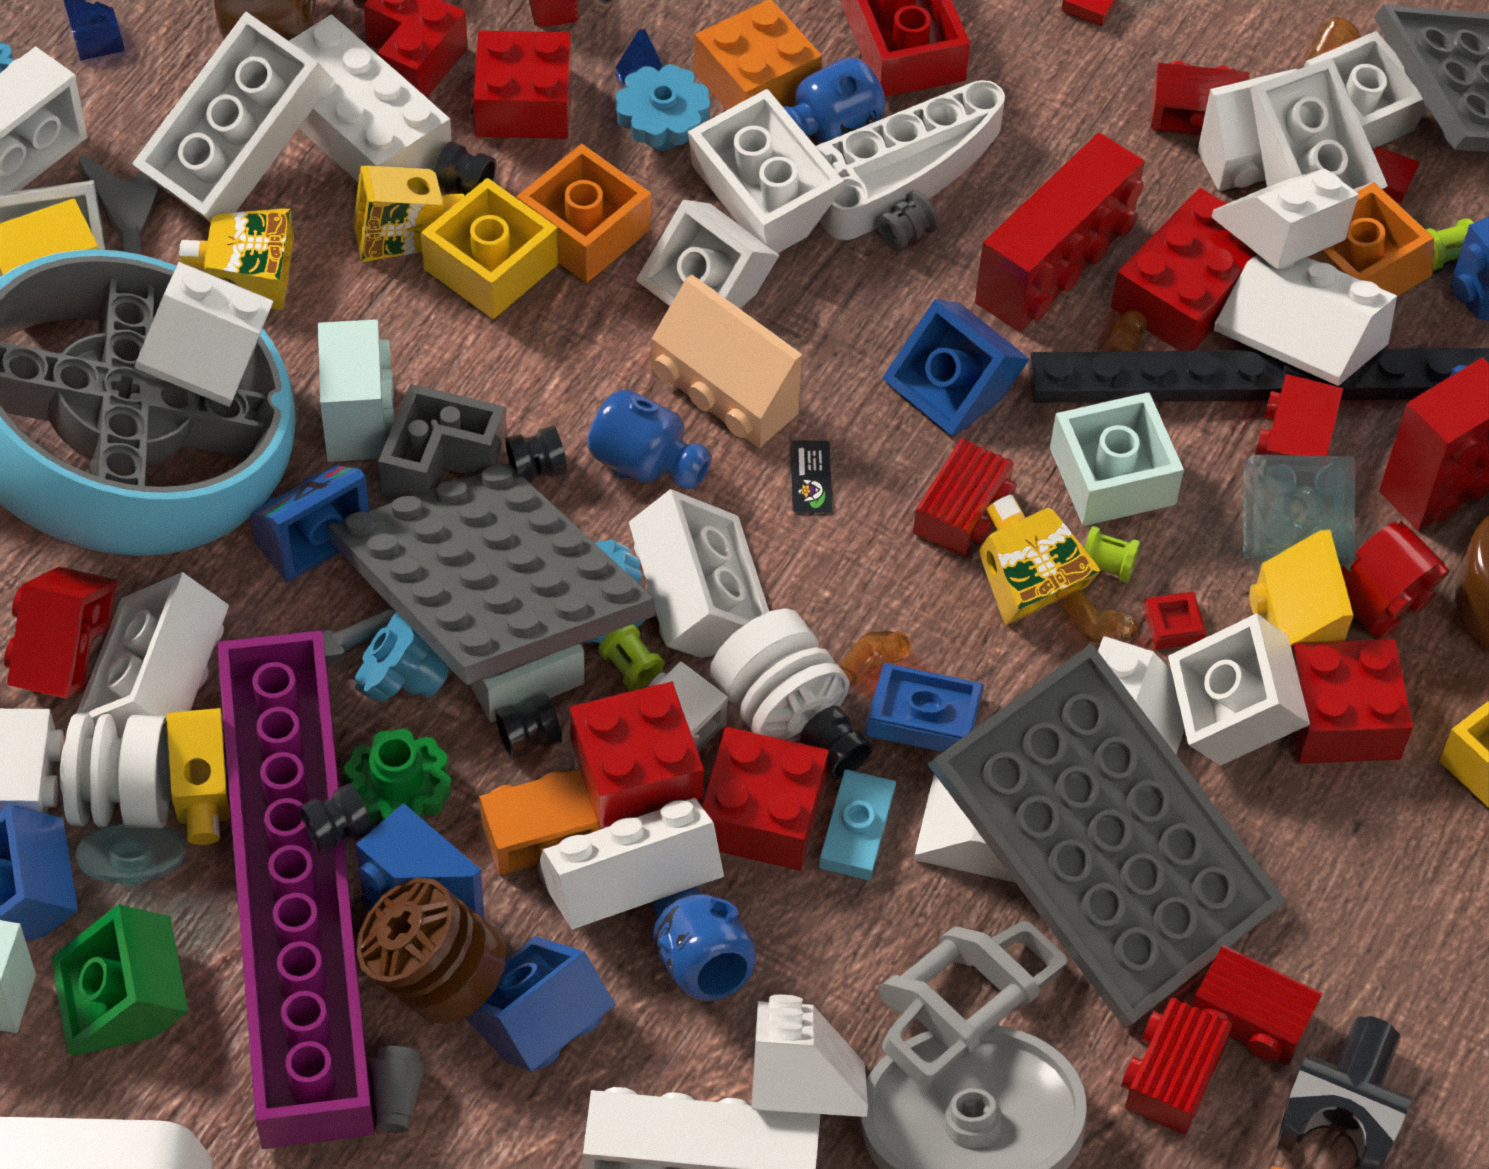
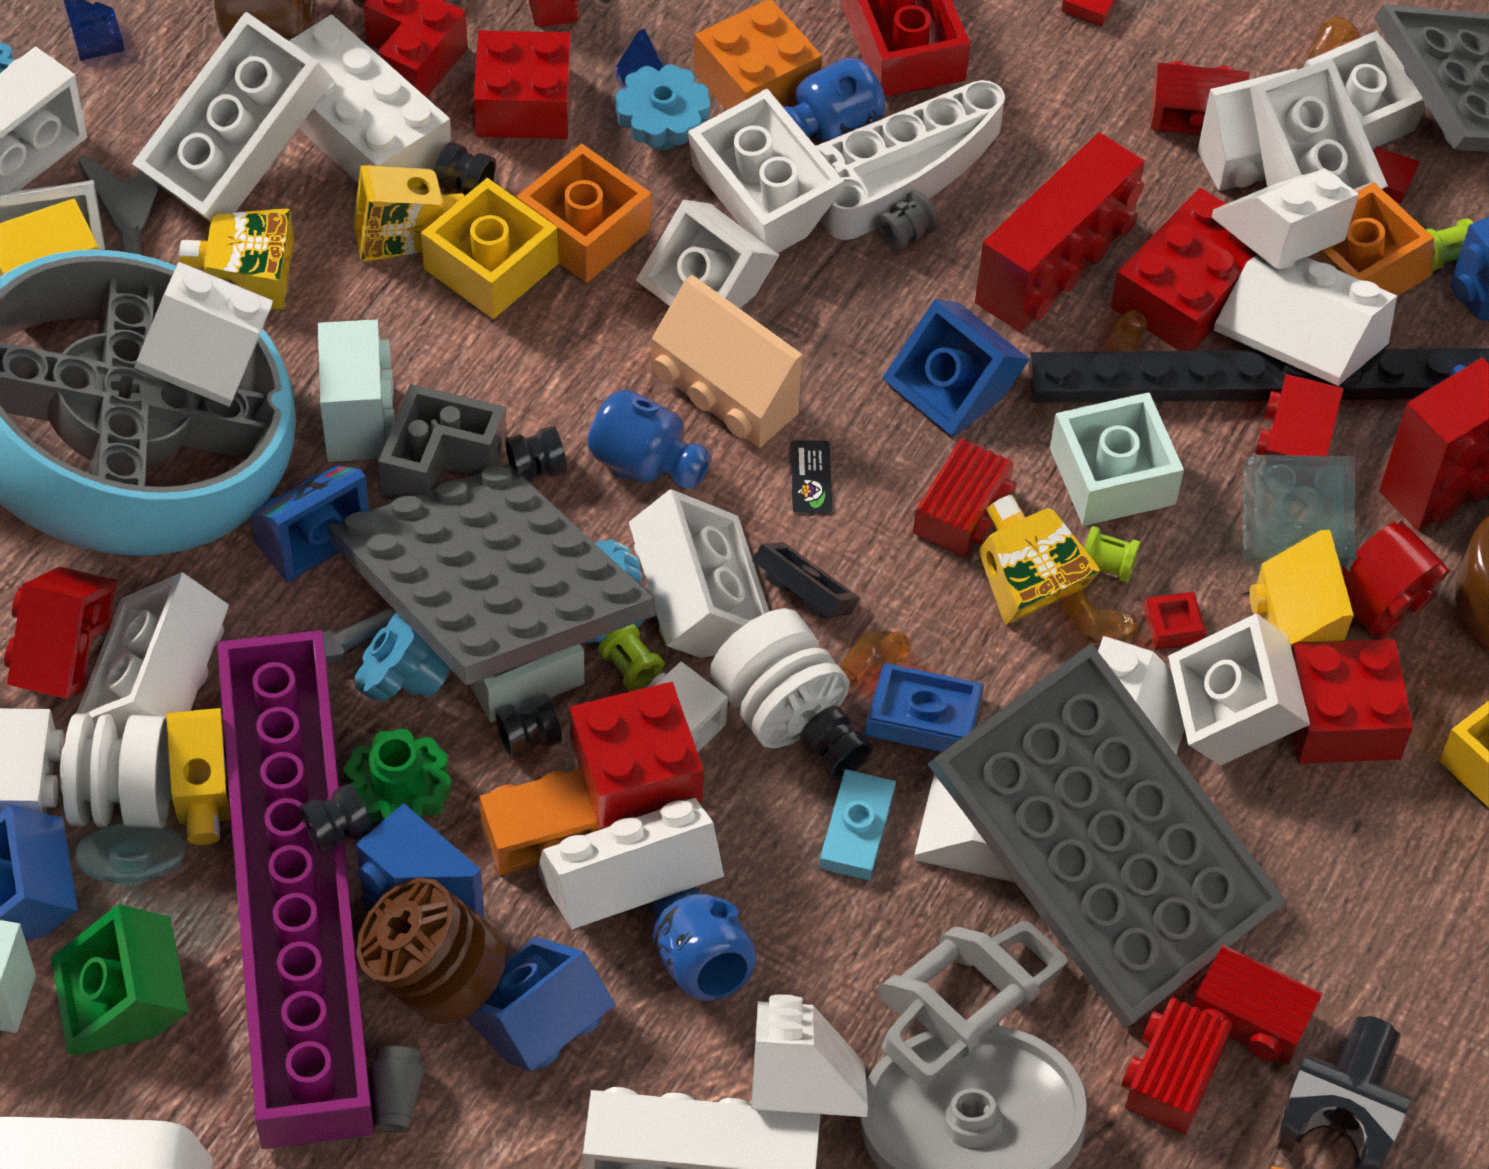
red brick [702,726,828,871] -> none
none -> black plate [752,542,860,619]

